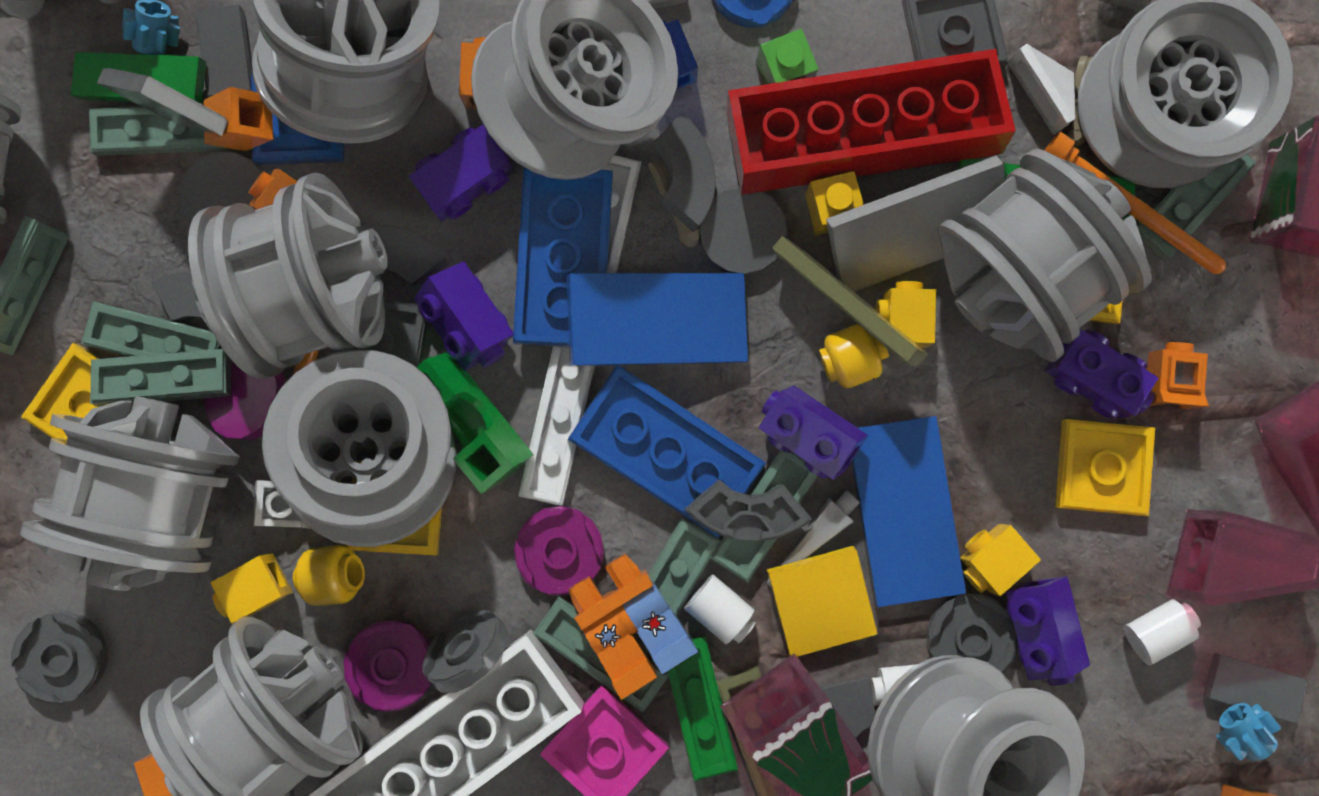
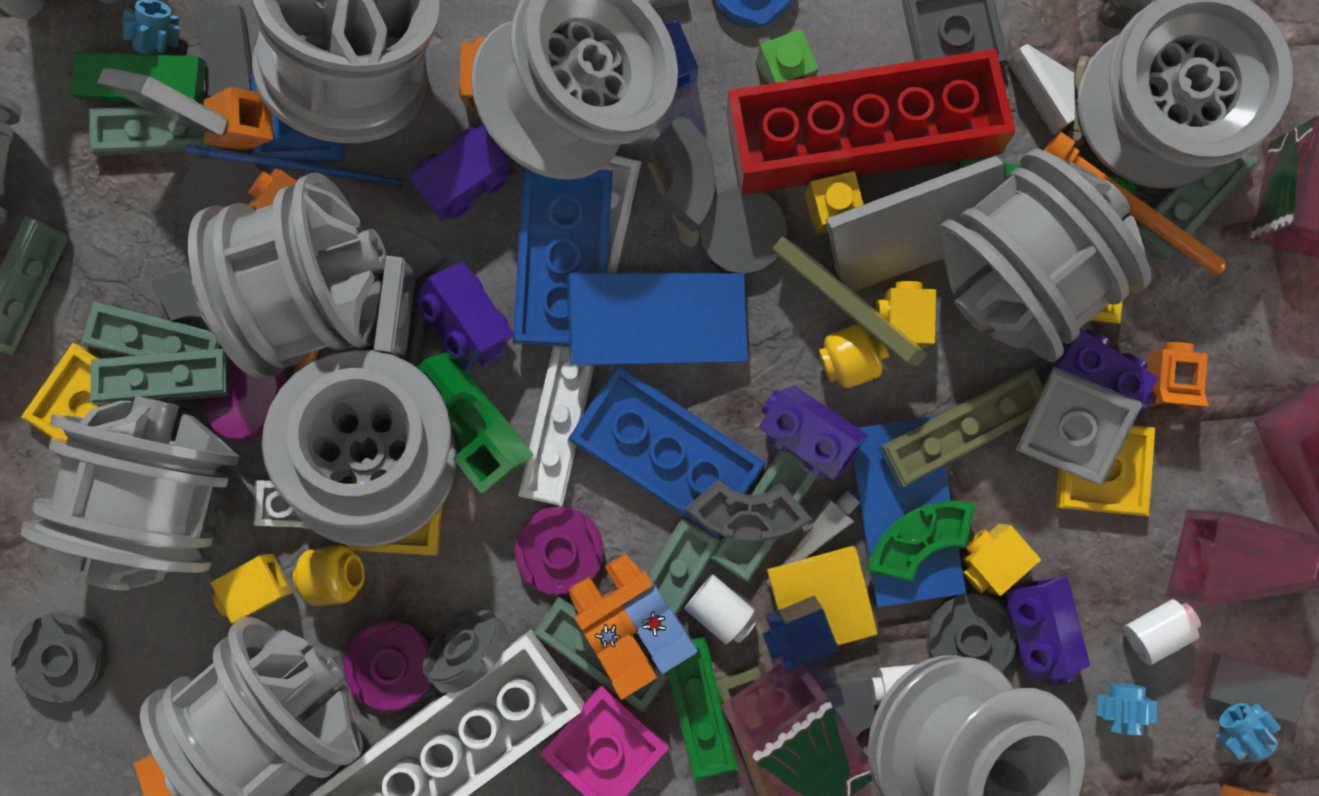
none -> blue piece [186,144,403,187]
none -> light grey tile [374,256,417,360]
none -> clear blue brick [762,596,839,671]
none -> green tile [865,501,976,582]
none -> olive tile [878,367,1044,487]
none -> light grey tile [1016,366,1142,486]
none -> dark azure gear [1096,683,1158,735]

